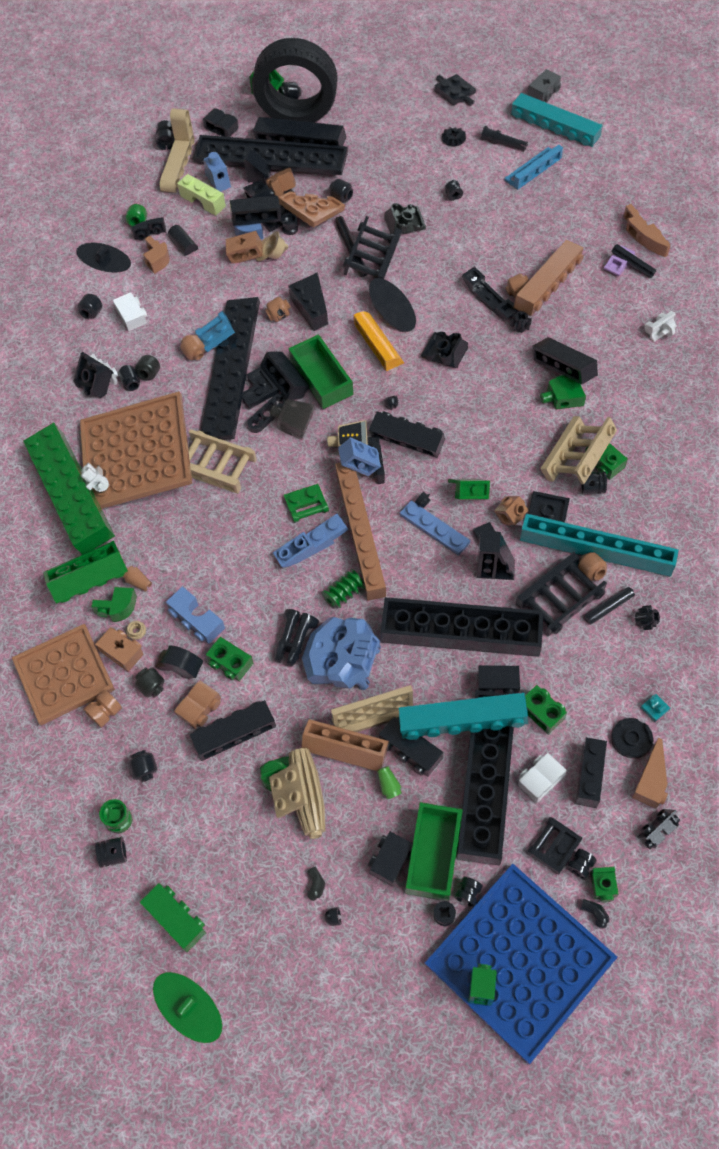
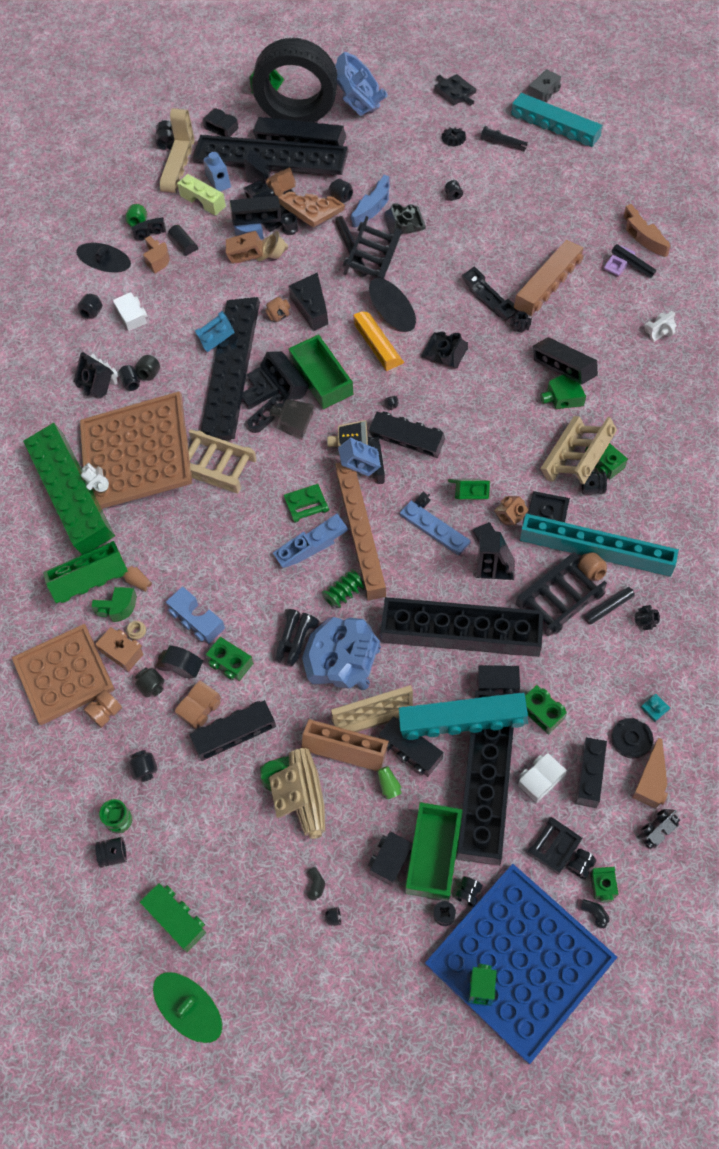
nougat head [180,335,205,360] -> none
black head [278,82,301,99] -> none
dark azure fence [504,144,563,190] -> none
nougat head [505,273,529,298] -> none
none -> medium blue brick [335,52,388,116]
none -> medium blue slope [350,175,390,227]

